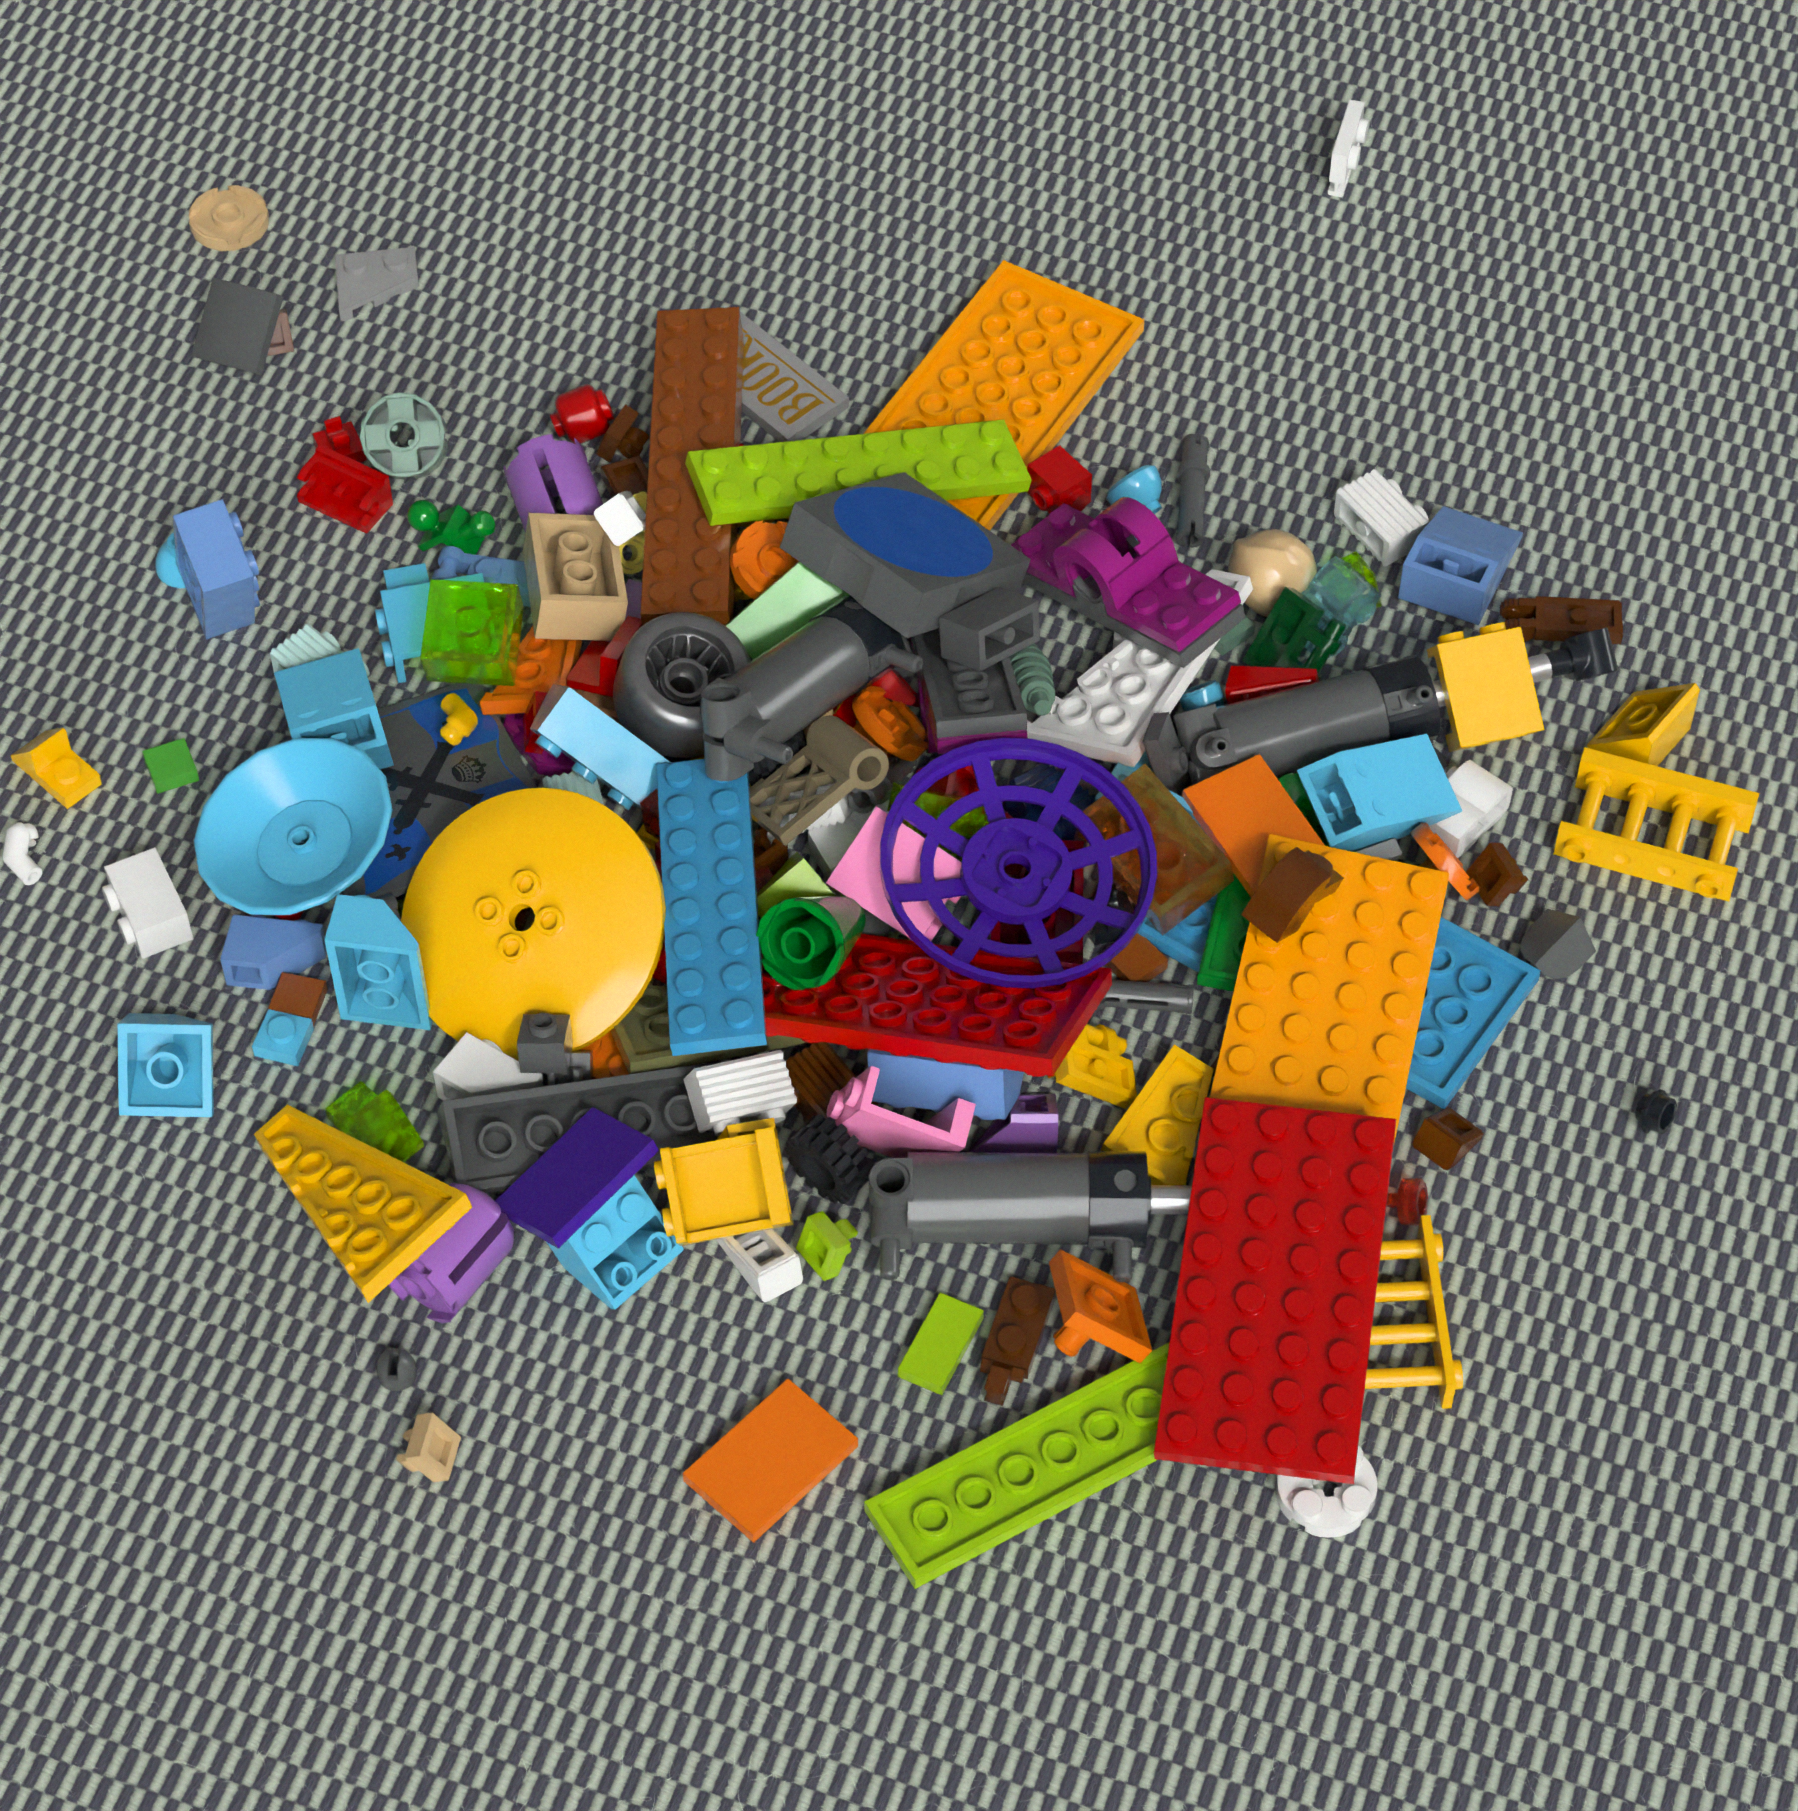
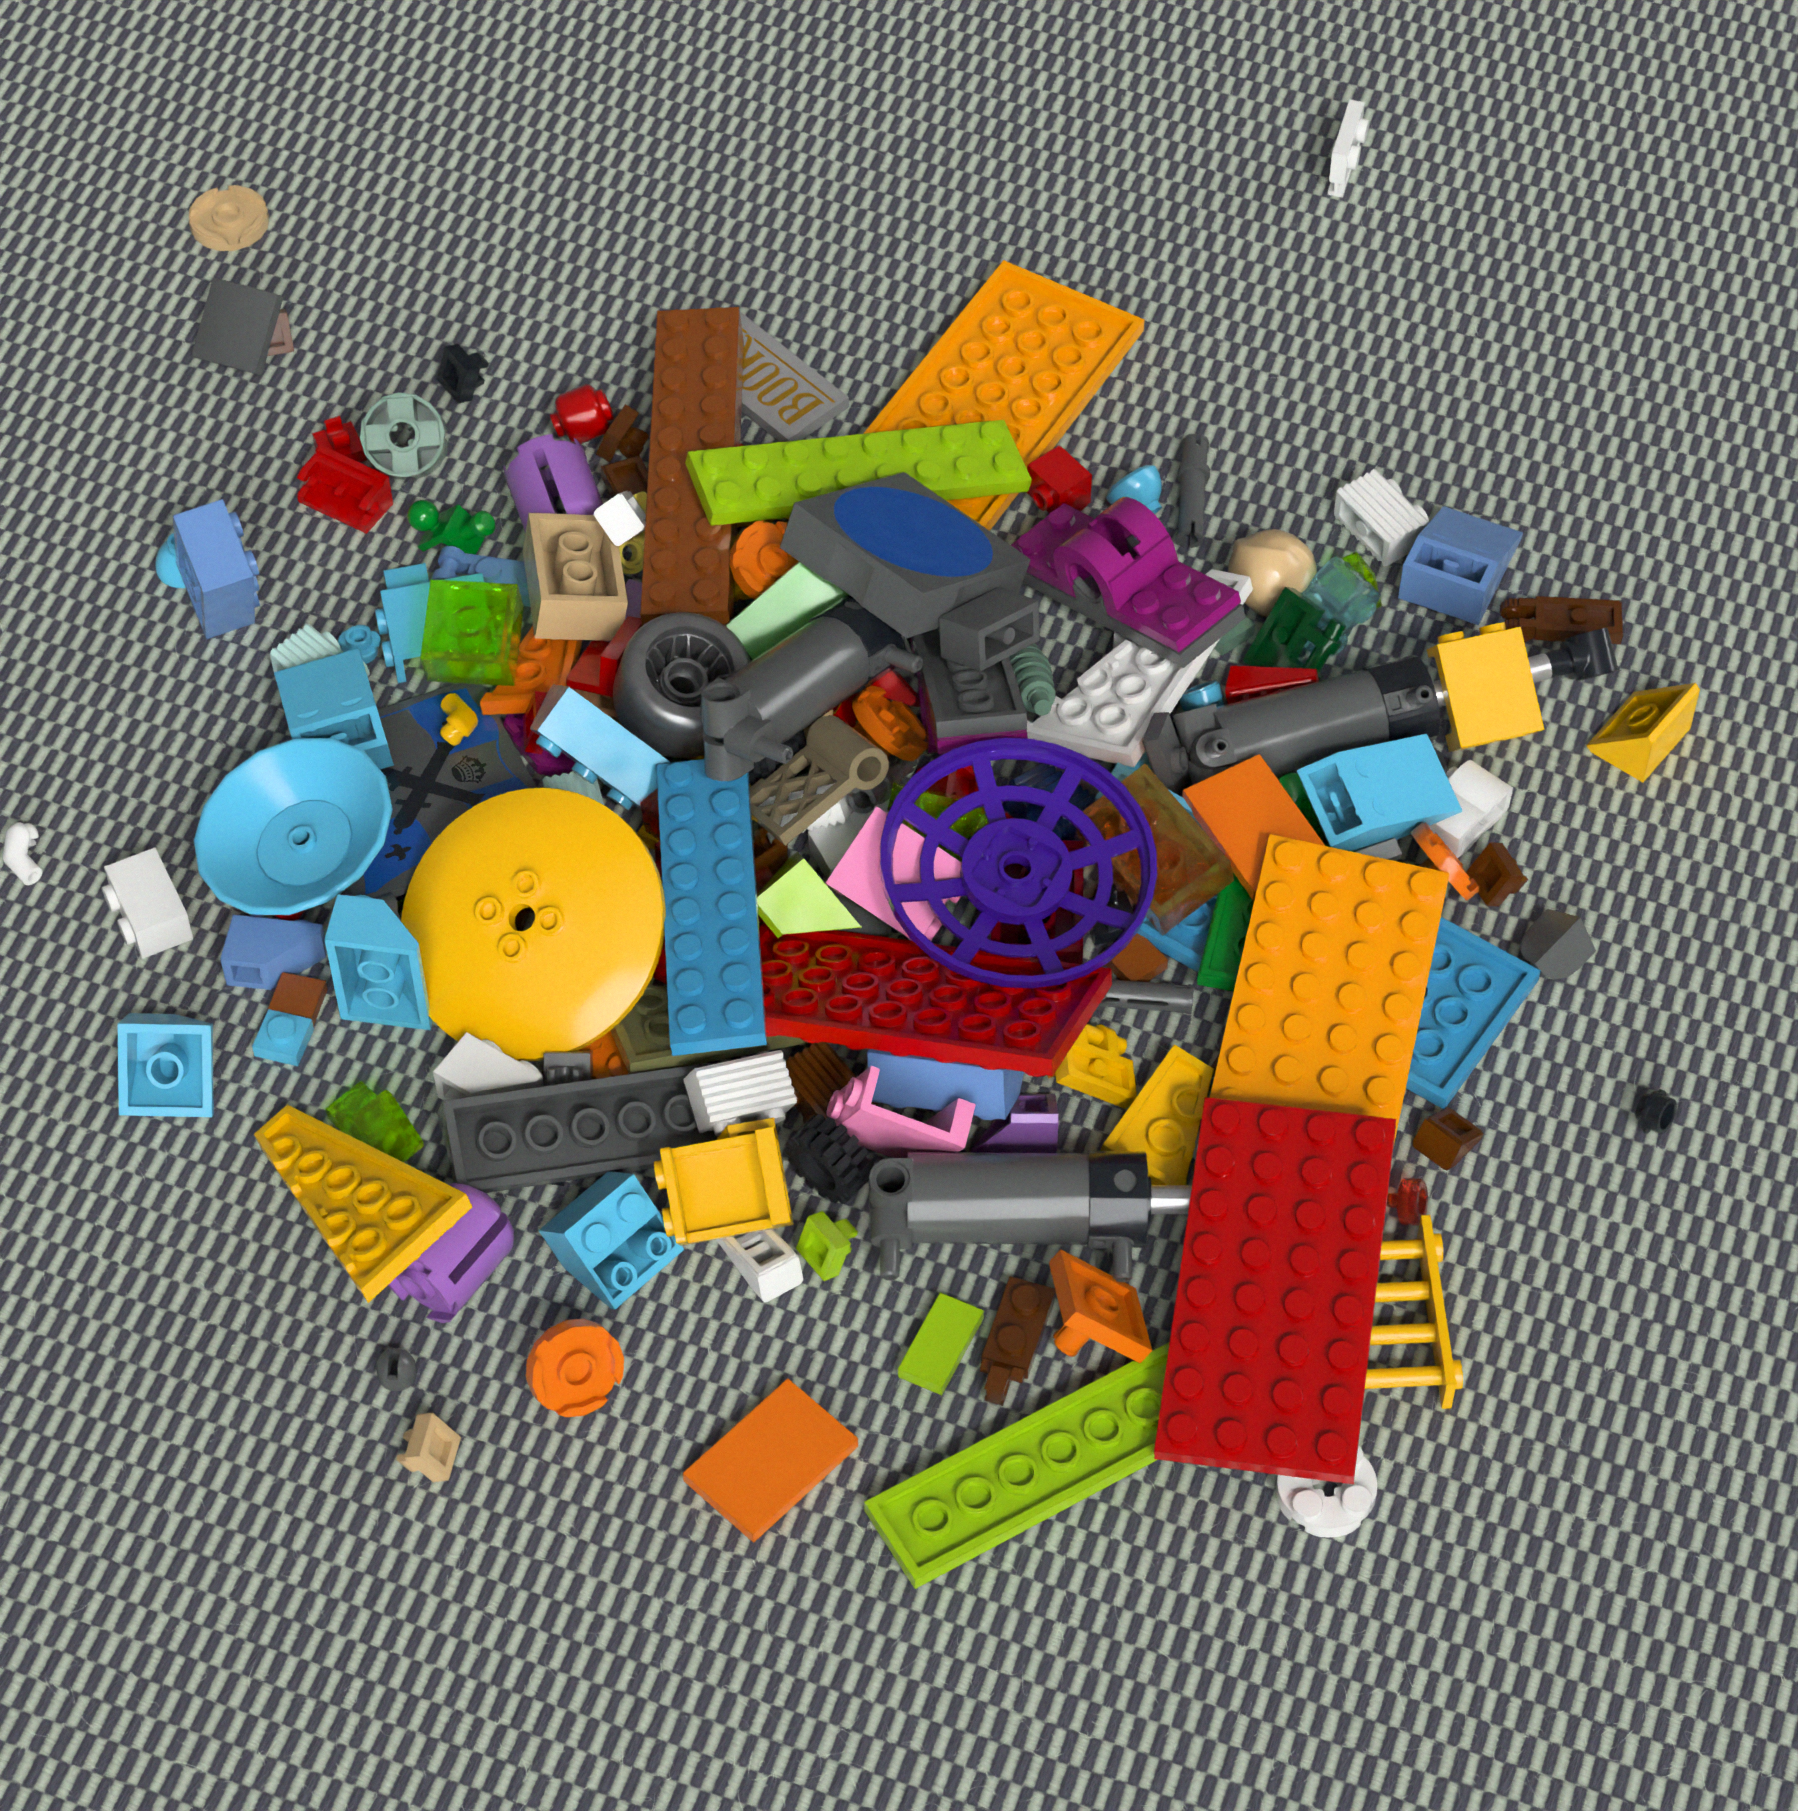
yellow slope [11,727,102,809] -> none
bright green tile [142,738,199,794] -> none
light grey wing [335,247,419,321] -> none
dark purple tile [495,1107,659,1249] -> none
dark grey plate [517,1013,573,1073] -> none
green cone [756,896,866,990] -> none
reddish brown brick [1241,847,1344,943] -> none
yellow fence [1553,747,1760,902] -> none
none -> medium azure plate [338,625,381,664]
none -> black tile [437,344,489,404]
none -> orange tile [526,1318,624,1417]

